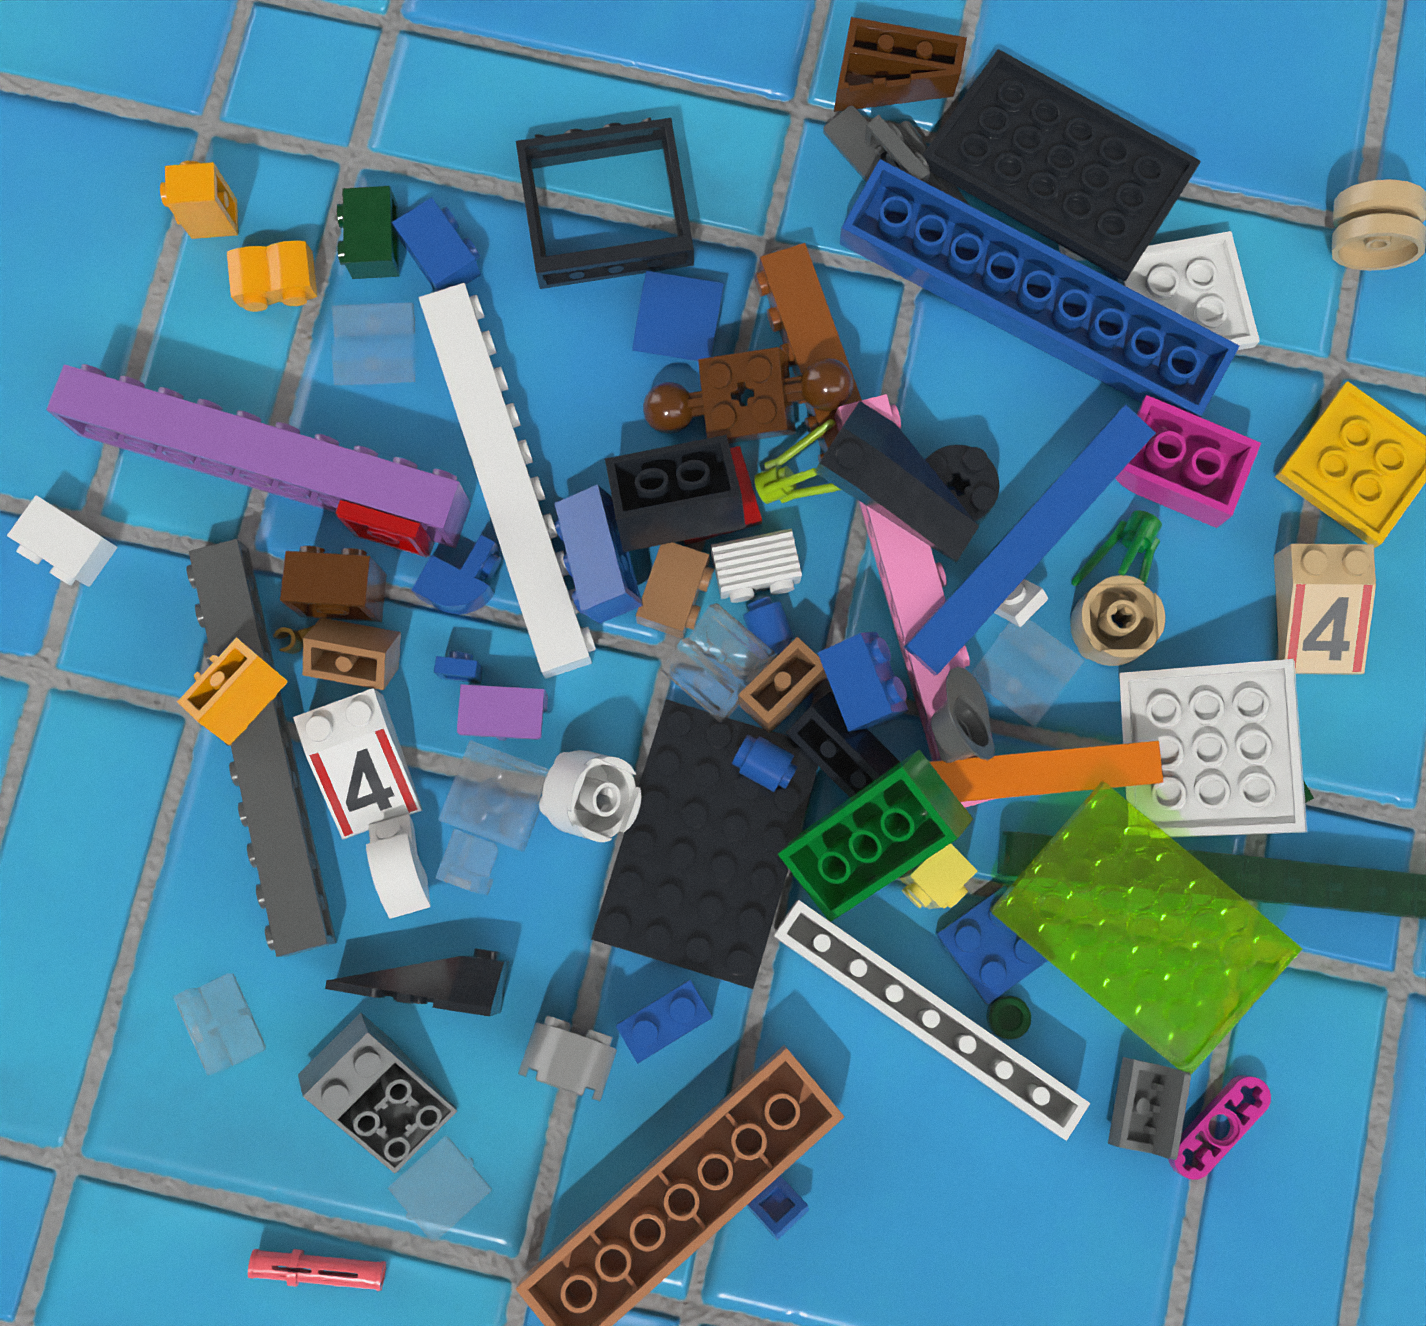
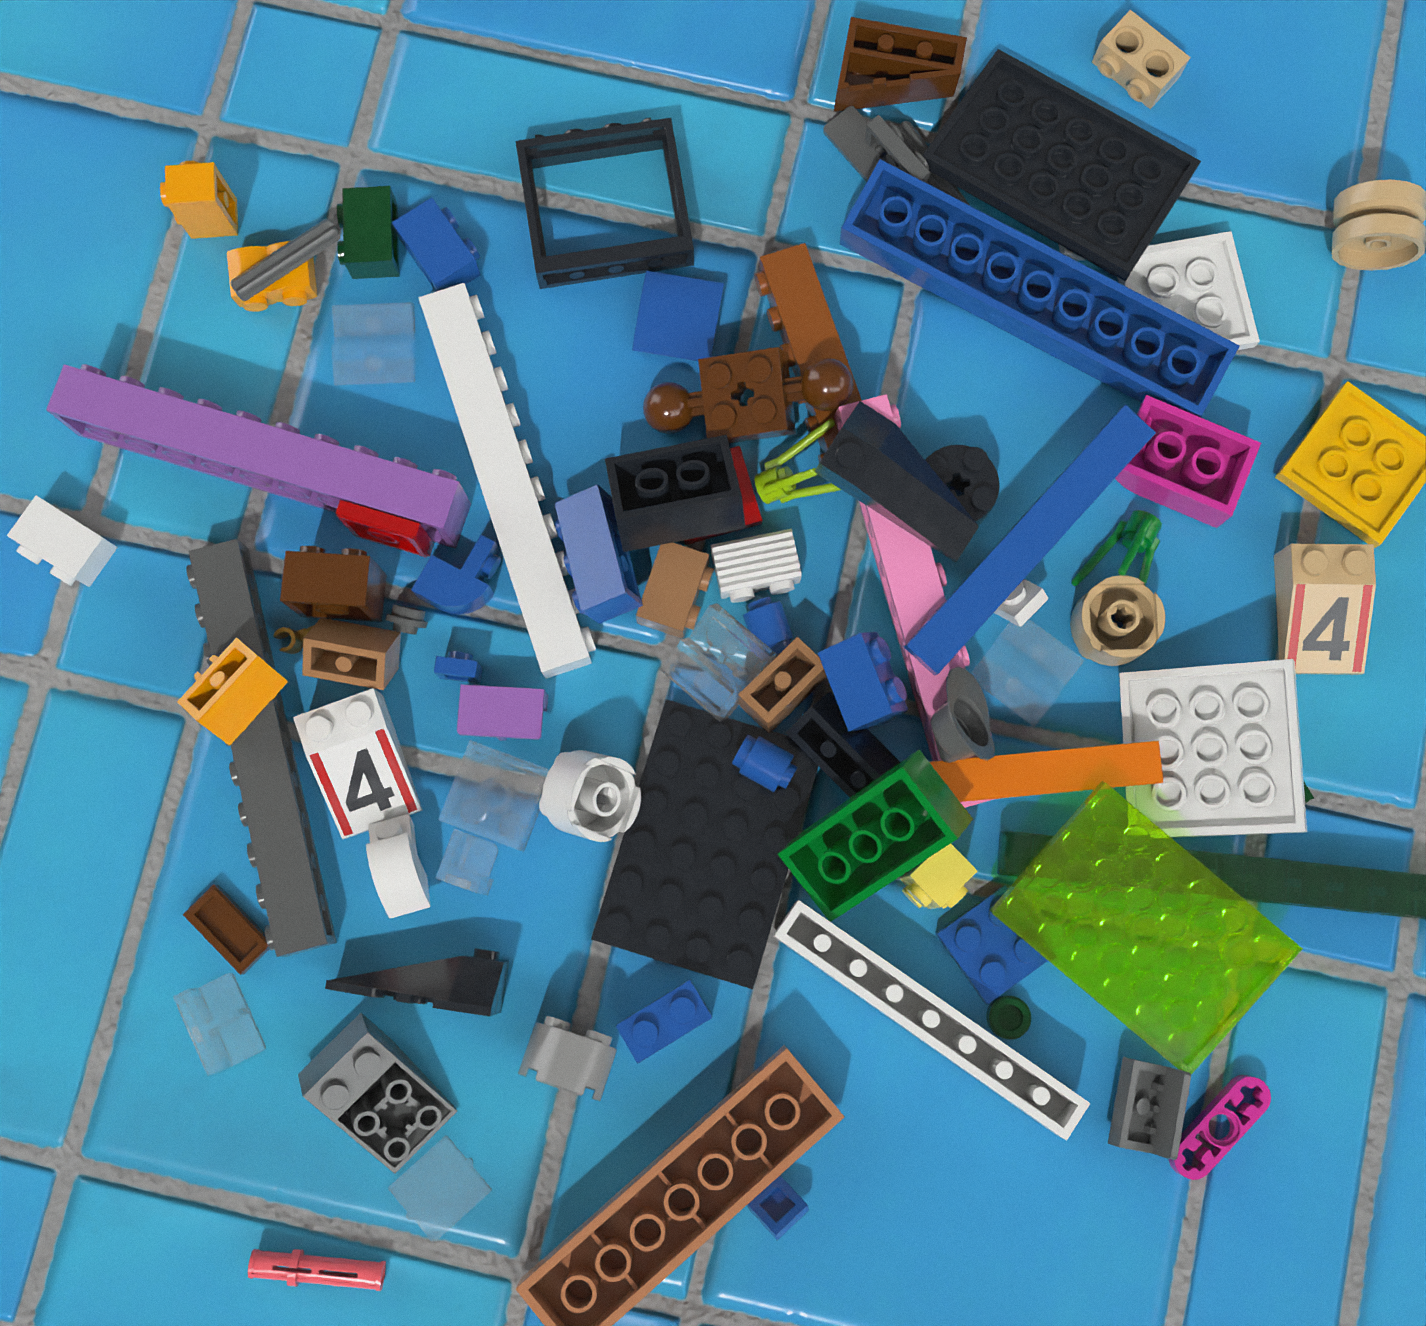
none -> reddish brown tile [183,884,269,975]
none -> dark grey axle [230,219,340,301]
none -> dark grey plate [386,605,428,635]
none -> tan brick [1092,10,1191,109]

